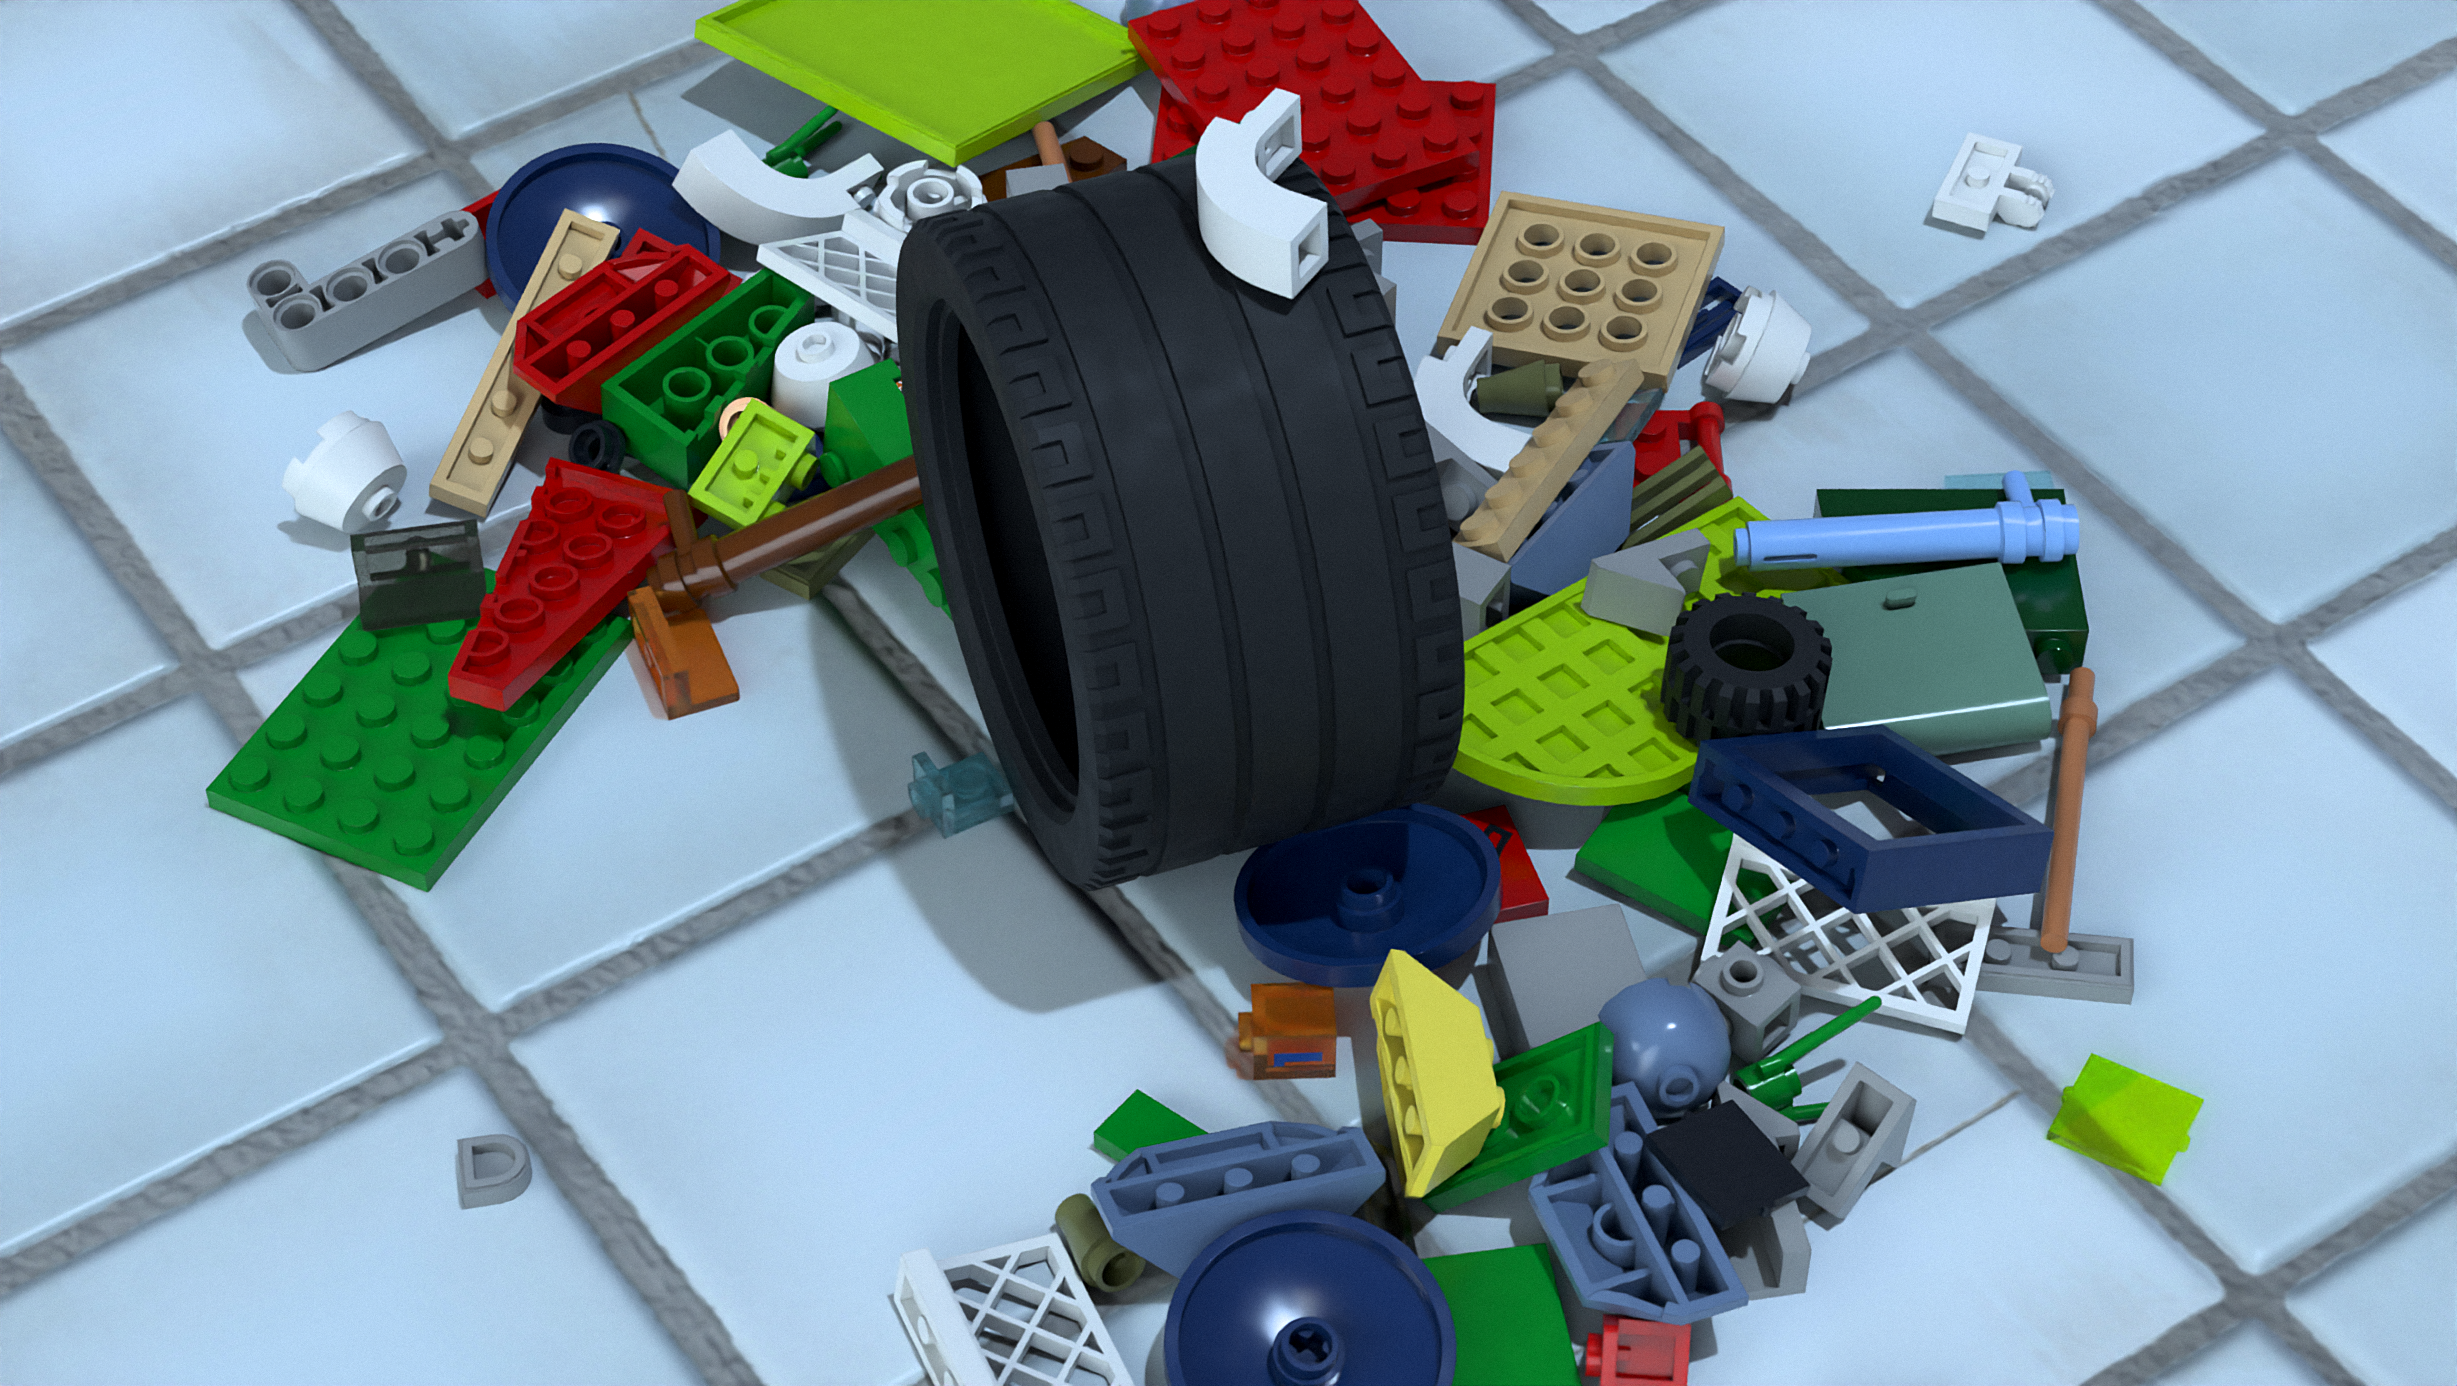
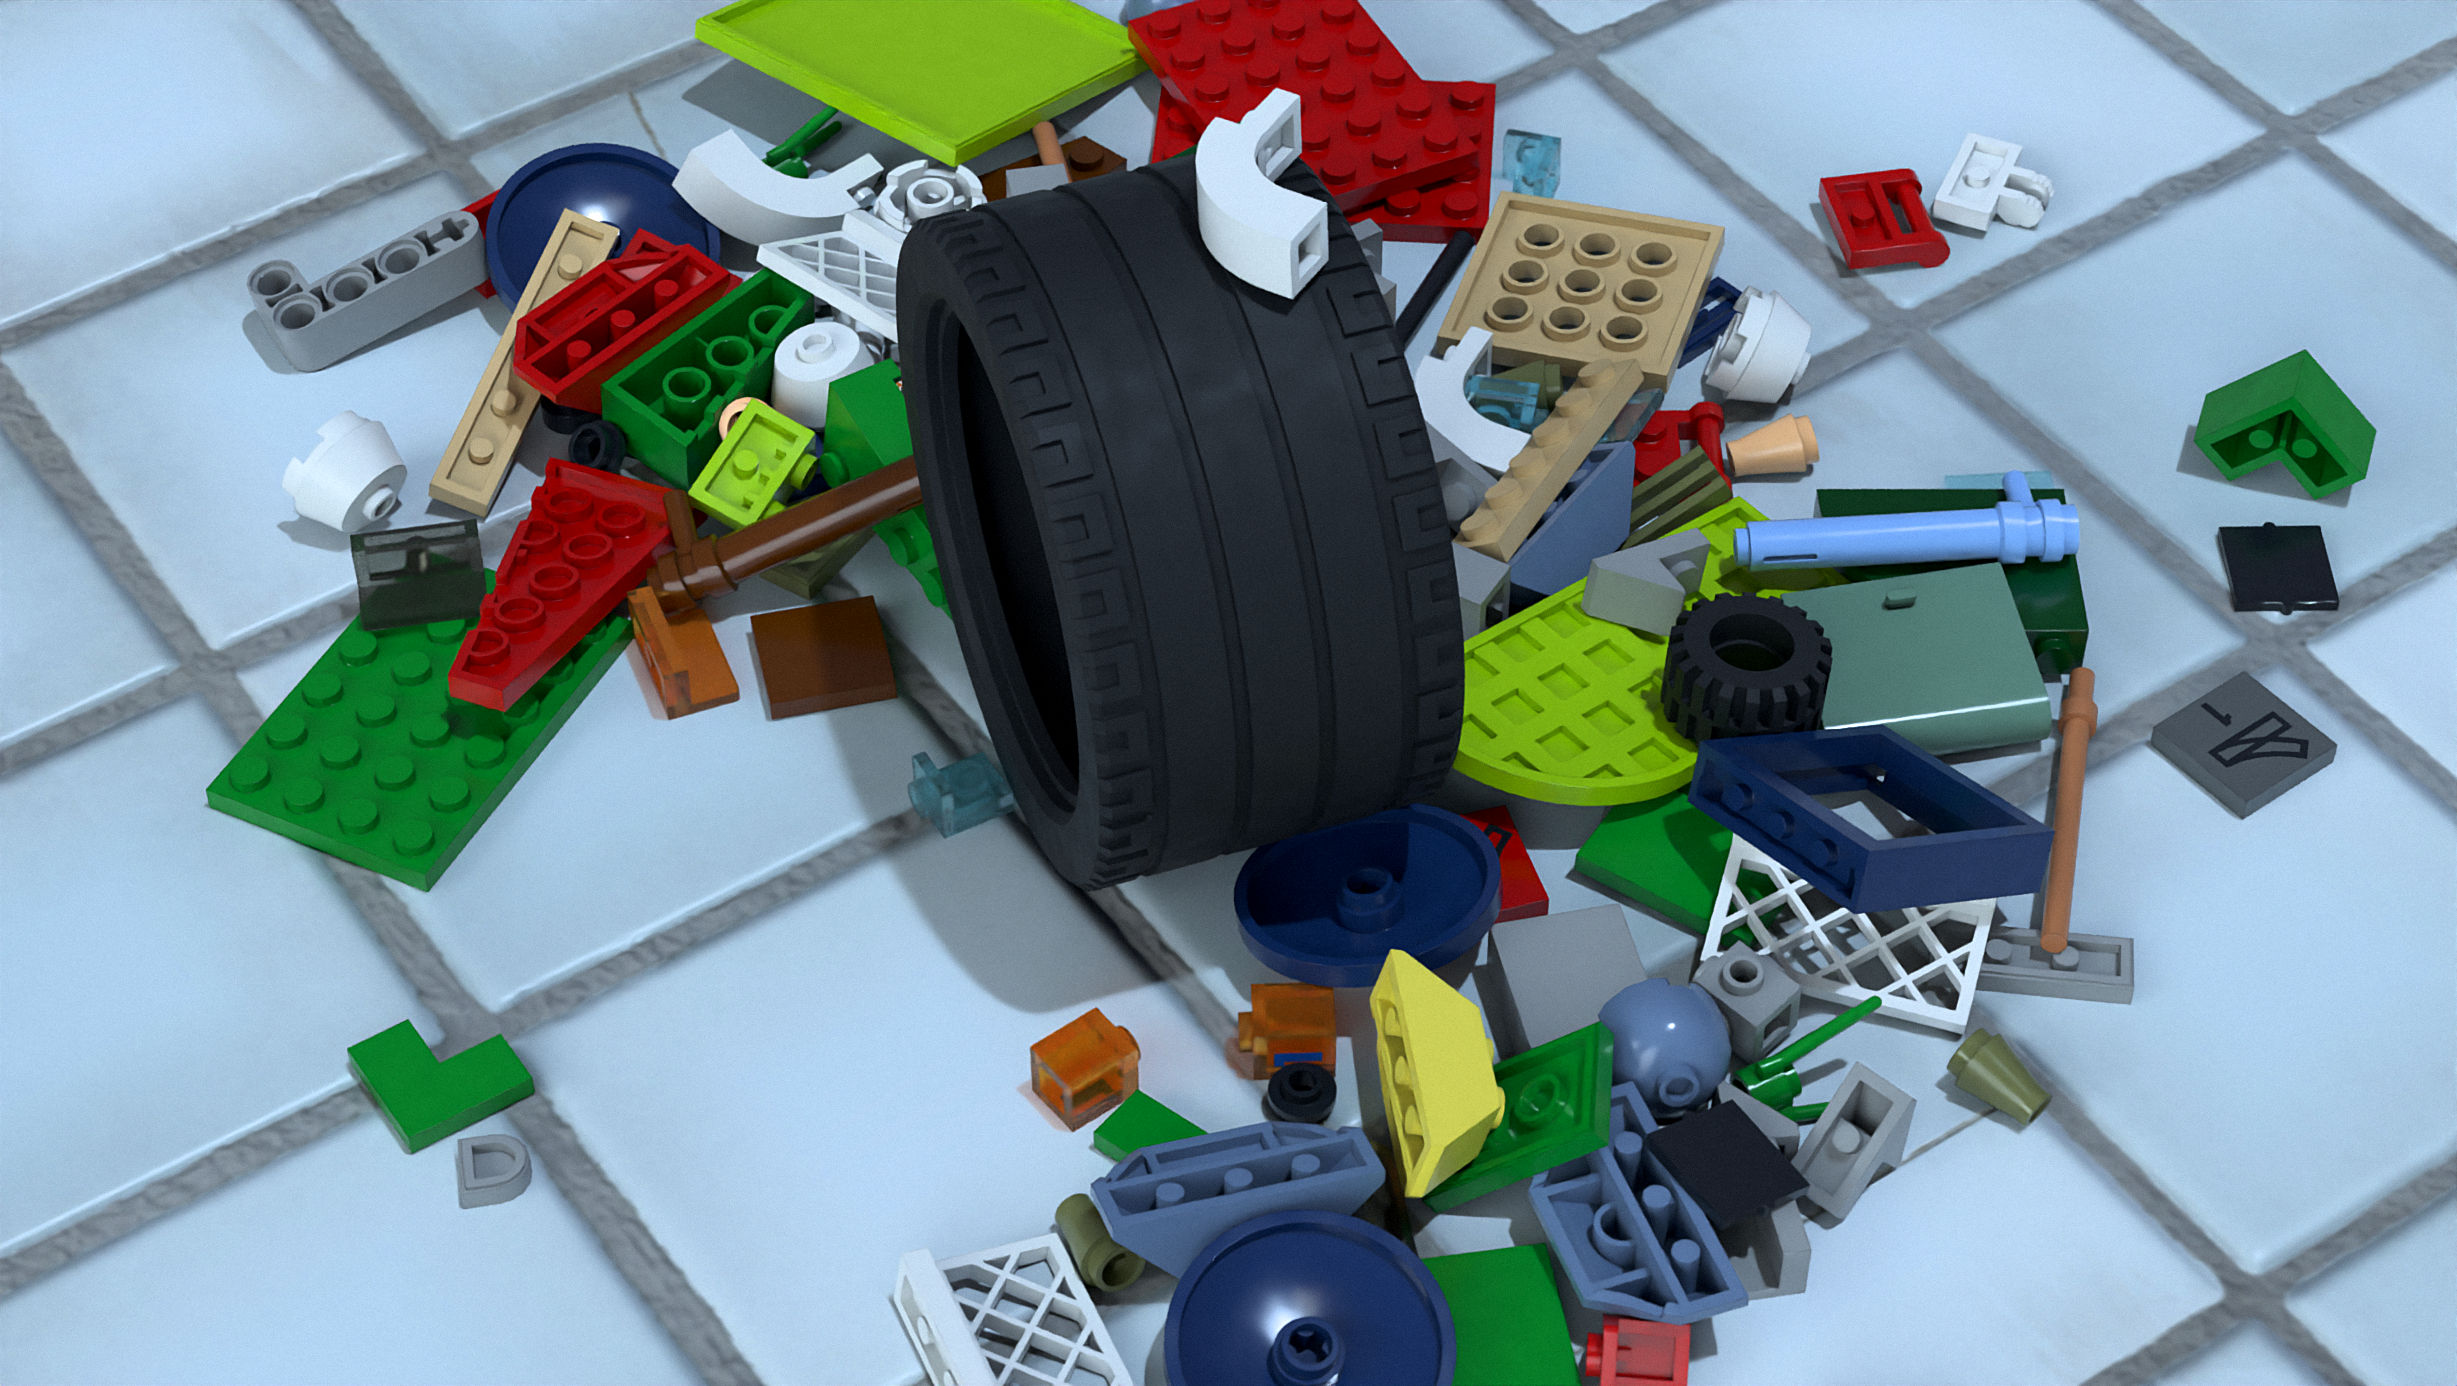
clear neon green piece [2047,1053,2204,1186] -> none
none -> green tile [347,1019,535,1153]
none -> reddish brown tile [750,595,897,720]
none -> clear orange brick [1030,1007,1141,1132]
none -> black plate [1268,1062,1337,1125]
none -> black bar [1395,230,1474,352]
none -> clear light blue bracket [1465,375,1549,437]
none -> clear light blue bracket [1502,129,1561,199]
none -> light nougat cone [1725,413,1819,477]
none -> red plate [1818,168,1950,270]
none -> olive cone [1947,1028,2052,1127]
none -> dark grey tile [2150,671,2338,820]
none -> green brick [2193,349,2377,500]
none -> black piece [2217,522,2340,615]

